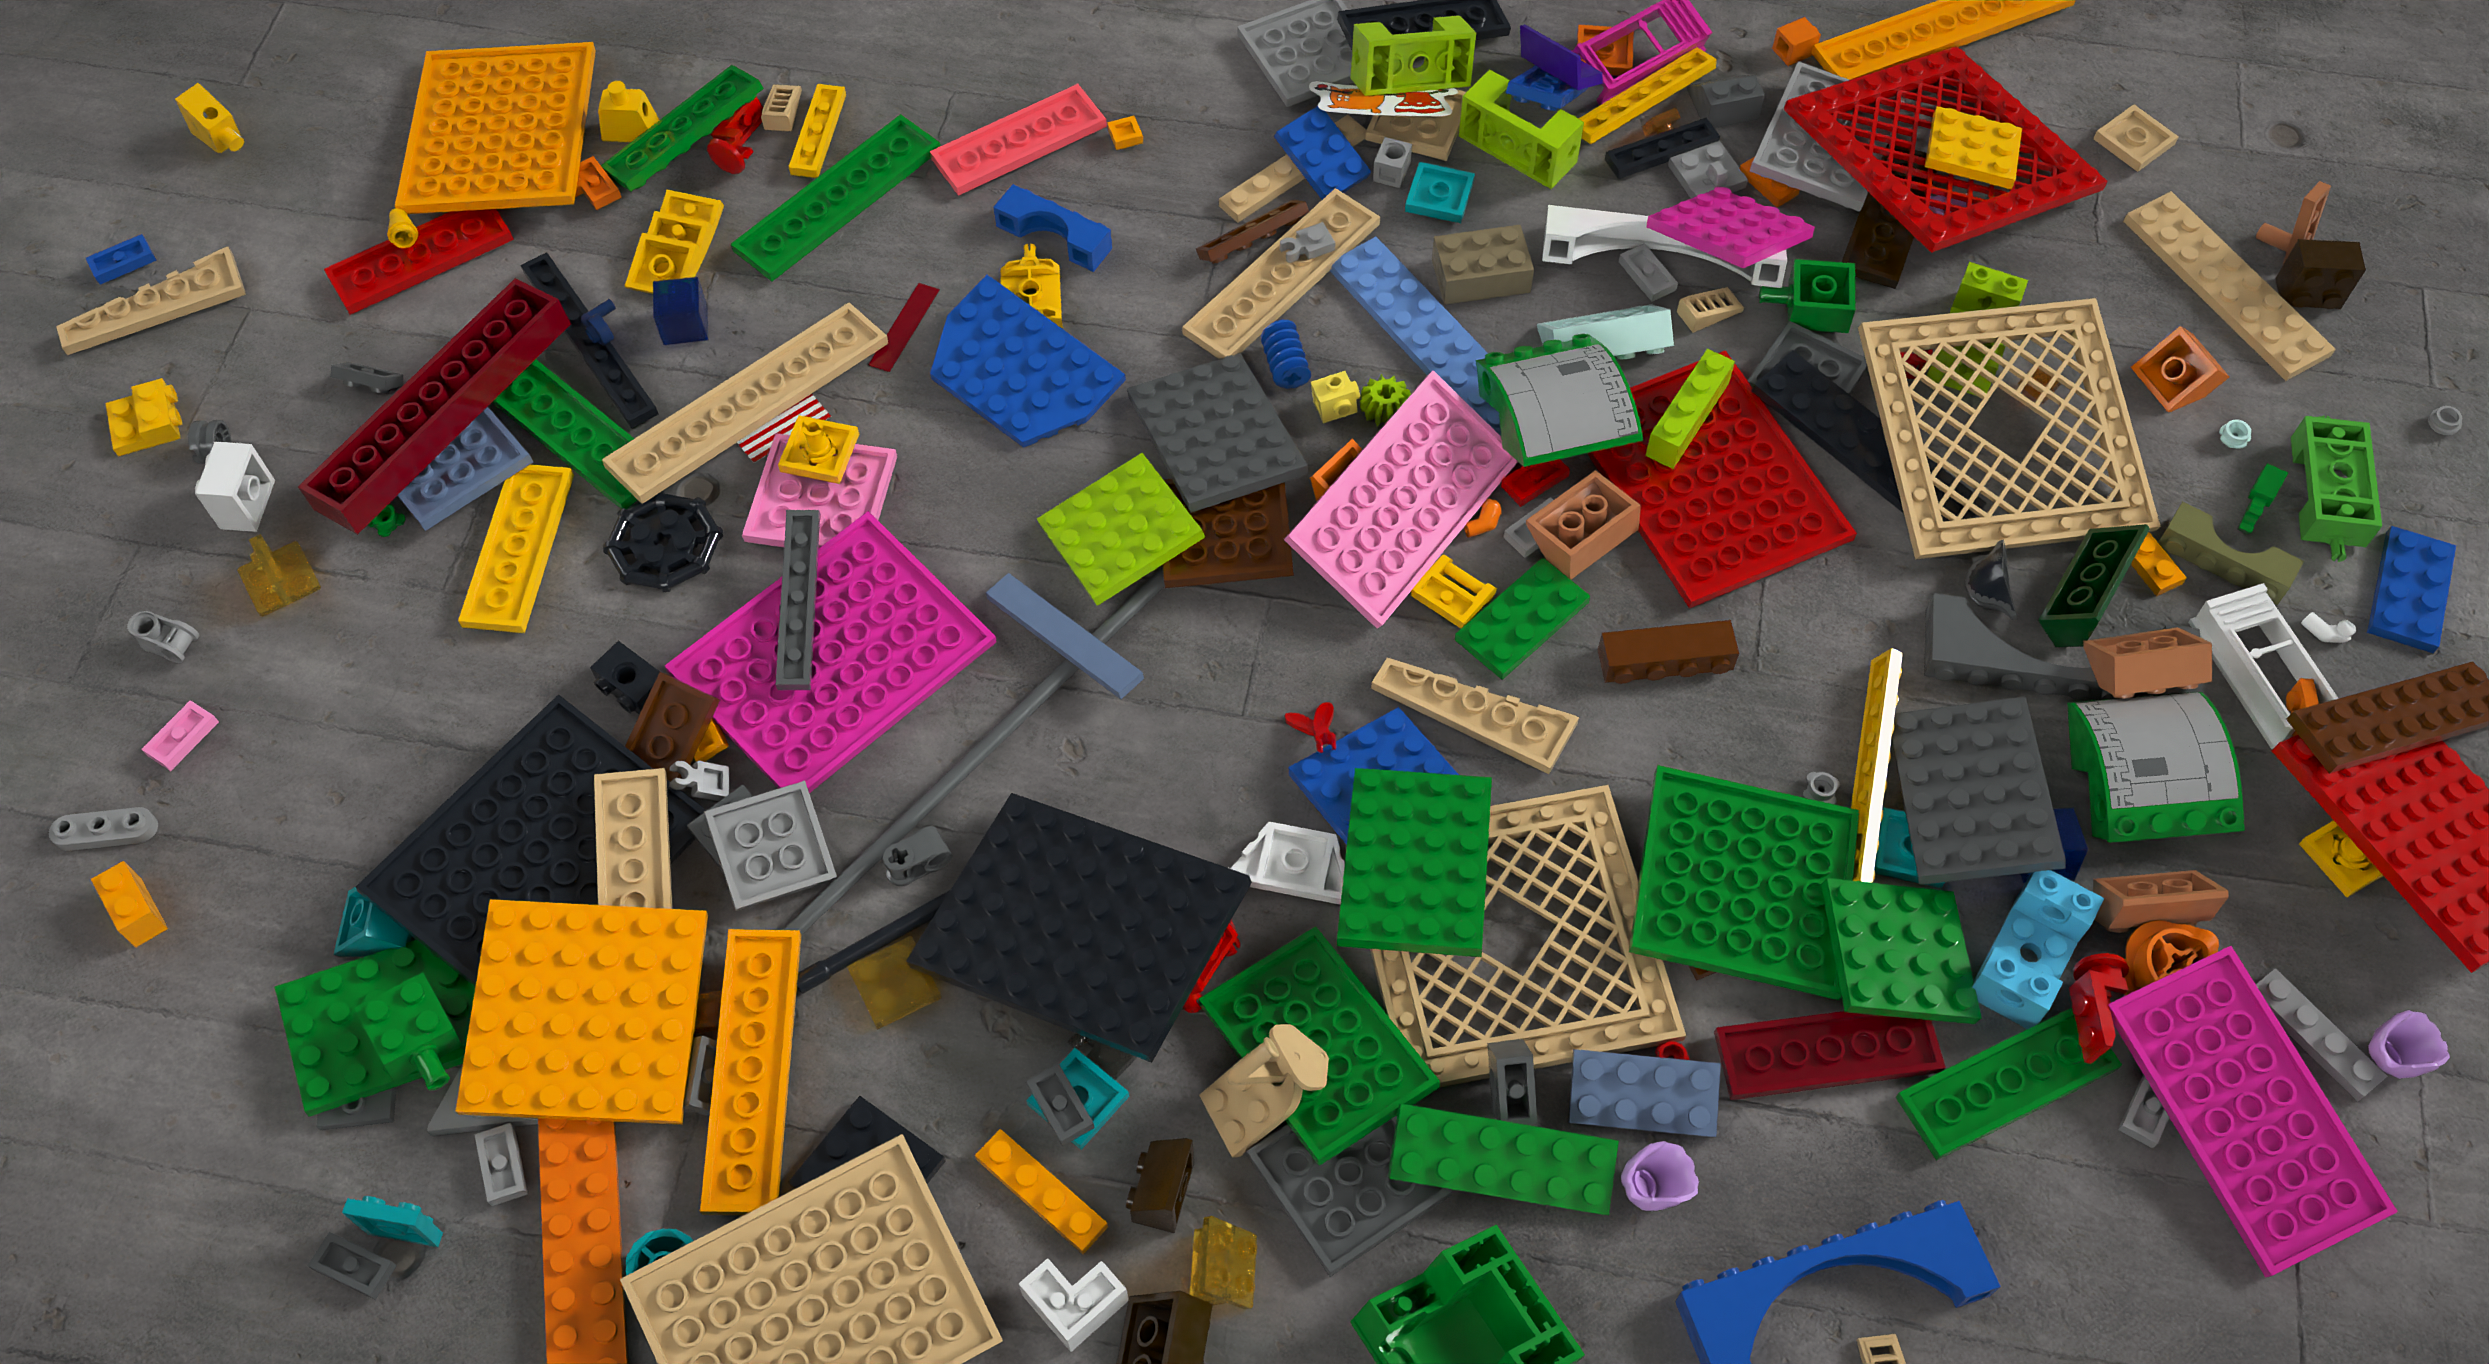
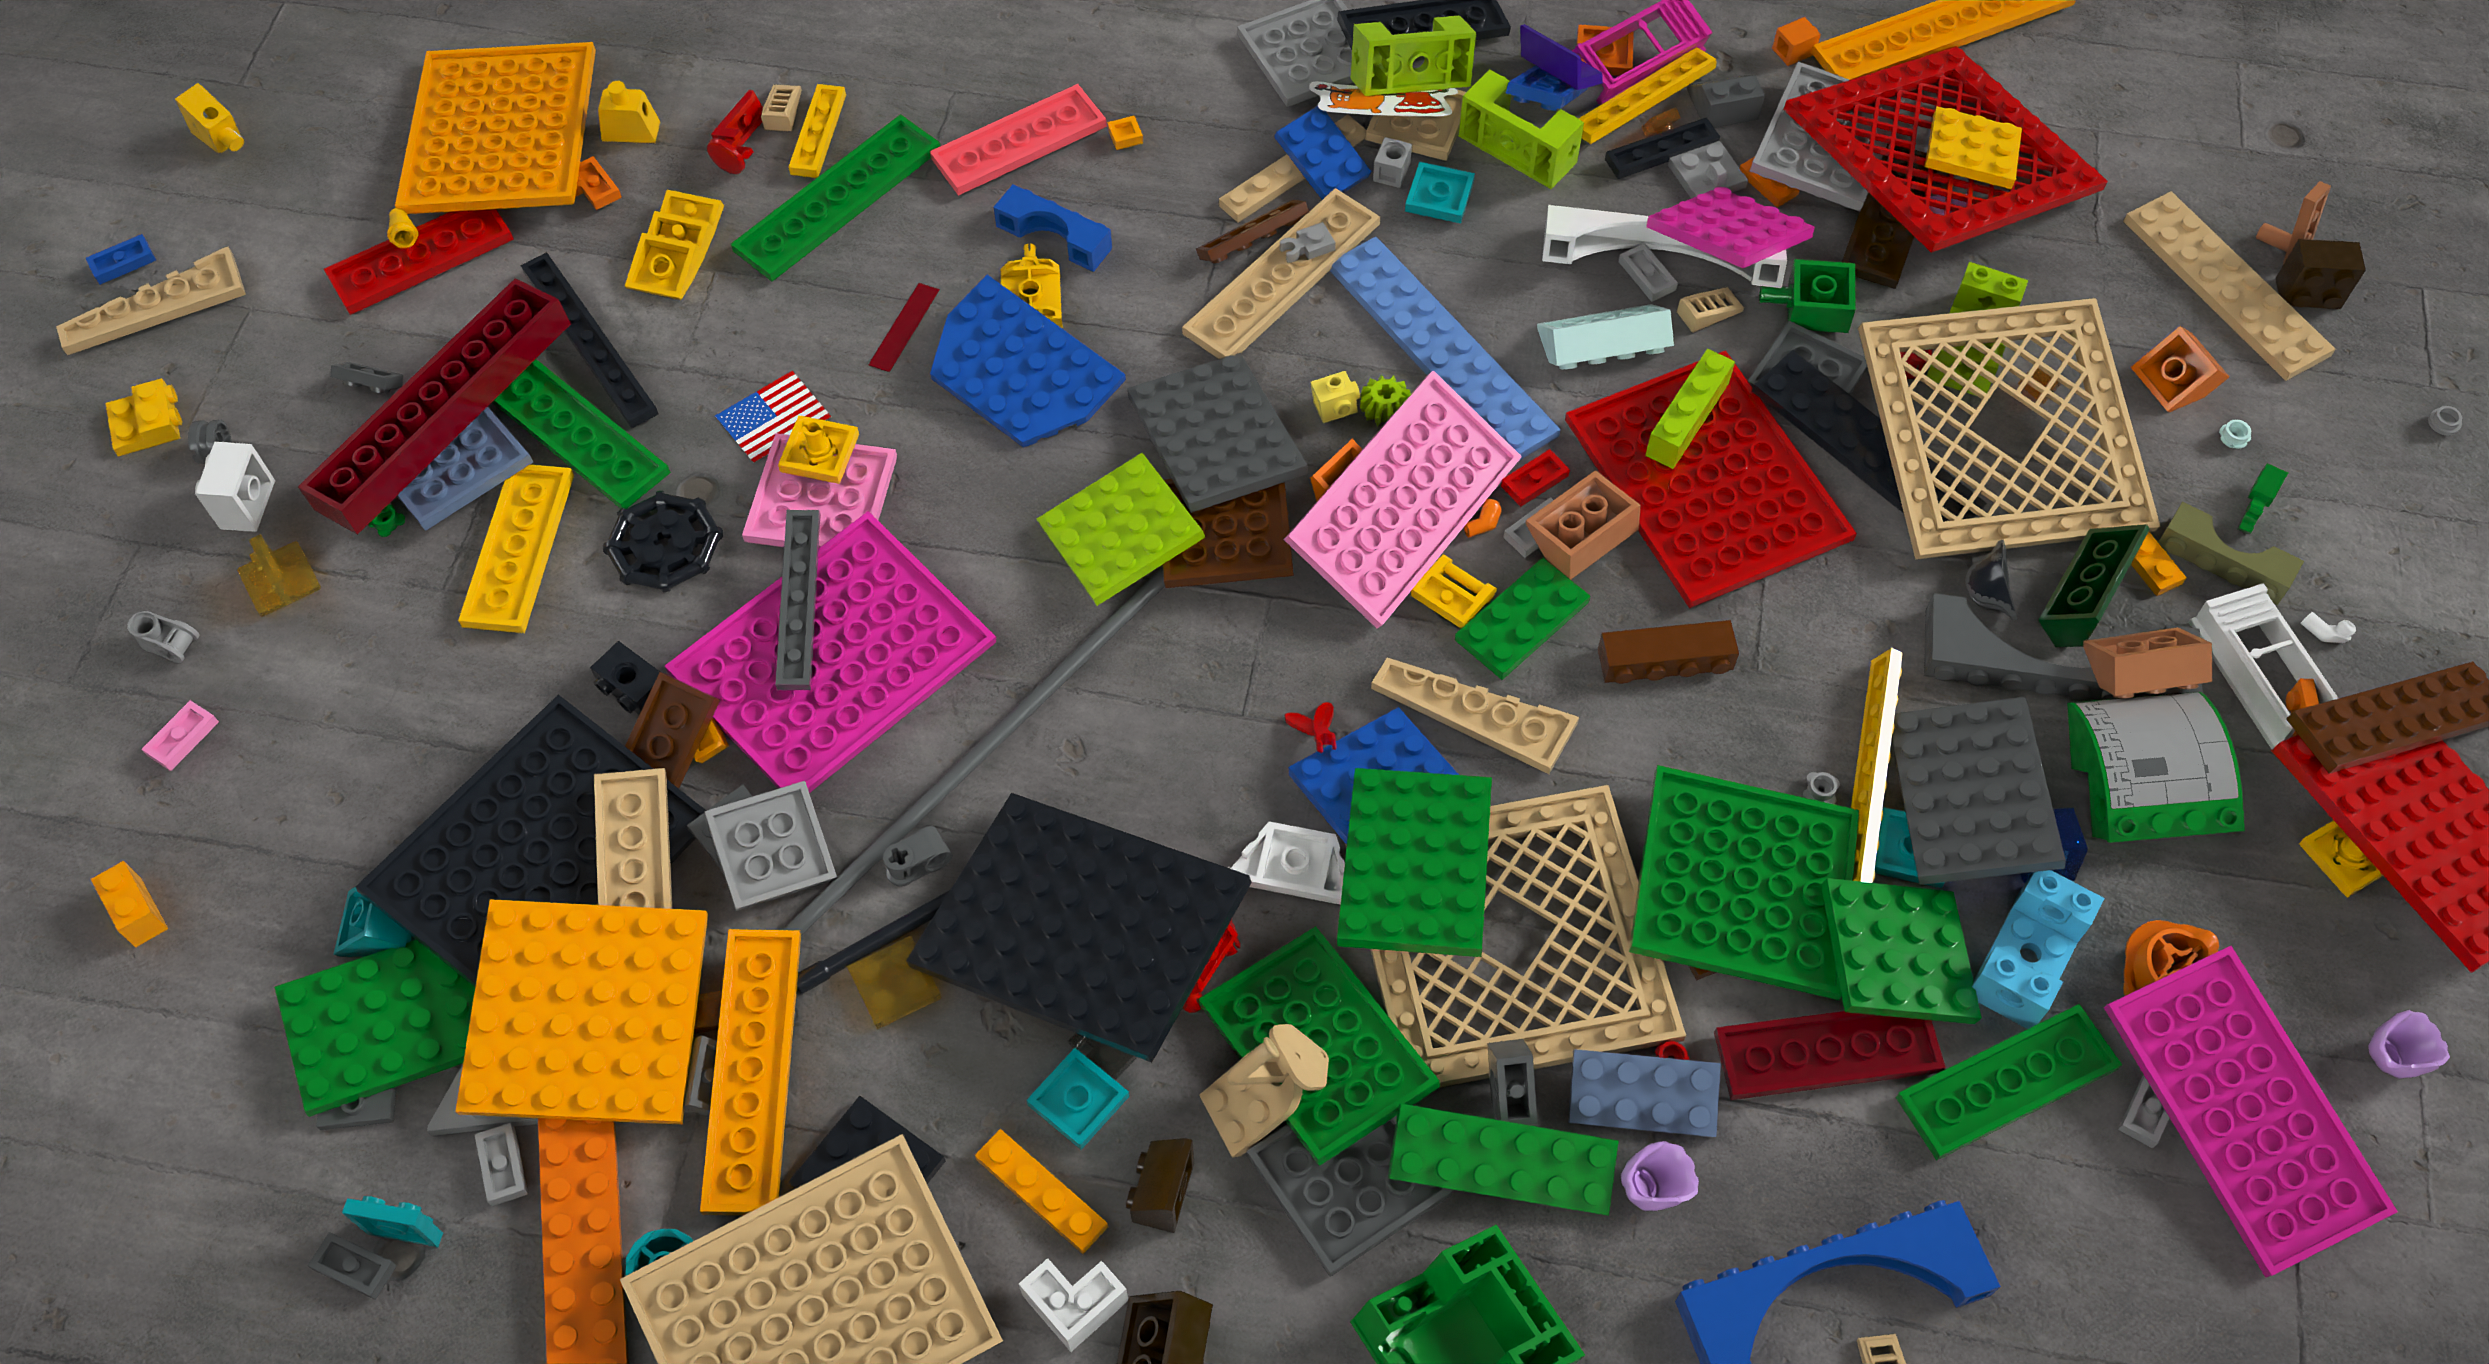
light grey plate [49,807,158,851] -> none
green brick [354,972,463,1090] -> none
dark blue plate [581,299,616,346] -> none
green plate [601,65,764,192] -> none
tan plate [602,303,888,504] -> none
clear blue head [653,277,708,345] -> none
light grey plate [669,761,729,801] -> none
sand blue tile [986,573,1144,699] -> none
dark grey plate [1026,1063,1094,1146] -> none
clear yellow bracket [1190,1216,1257,1310] -> none
blue piece [1261,319,1311,389] -> none
dark tan brick [1432,224,1534,305] -> none
light grey slope [1475,334,1643,467] -> none
red piece [2069,953,2129,1064] -> none
tan plate [2093,104,2178,172] -> none
nougat slope [2093,870,2229,933] -> none
light grey plate [2256,968,2388,1102] -> none
bright green brick [2291,415,2382,562] -> none
blue plate [2367,526,2457,653] -> none

